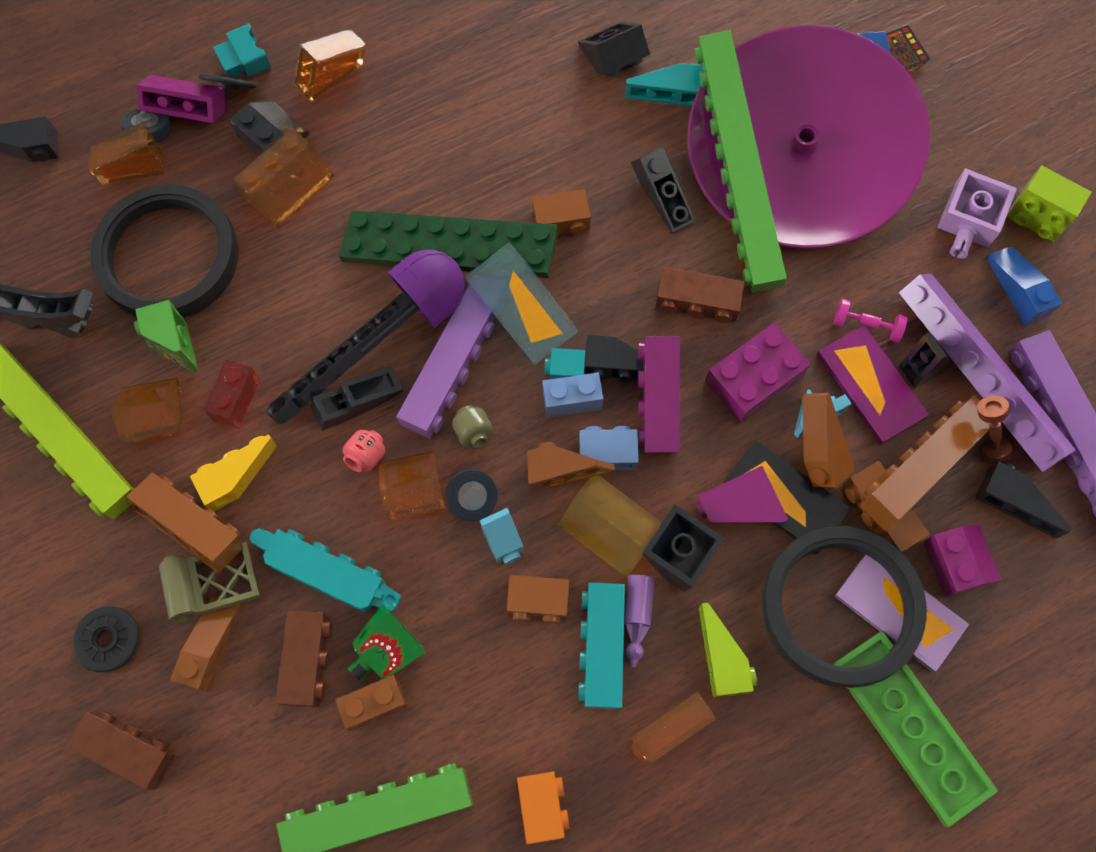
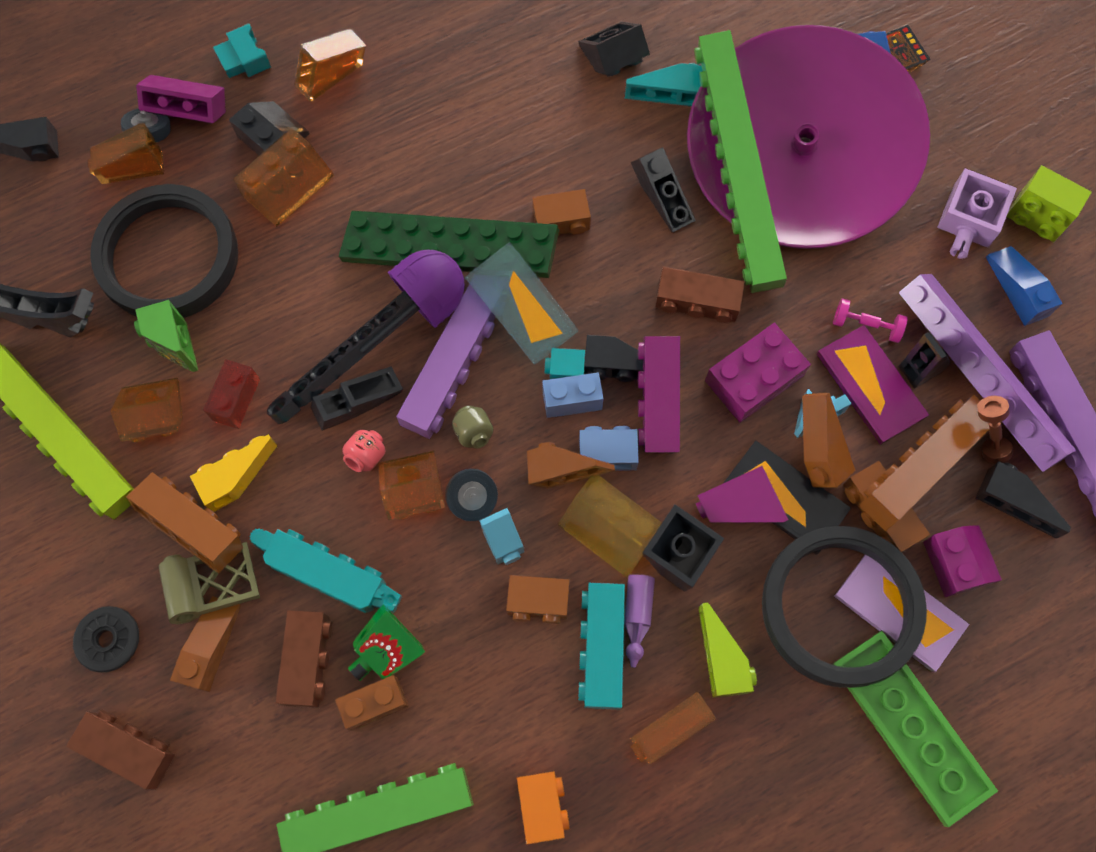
black wheel [198,72,257,90] -> none

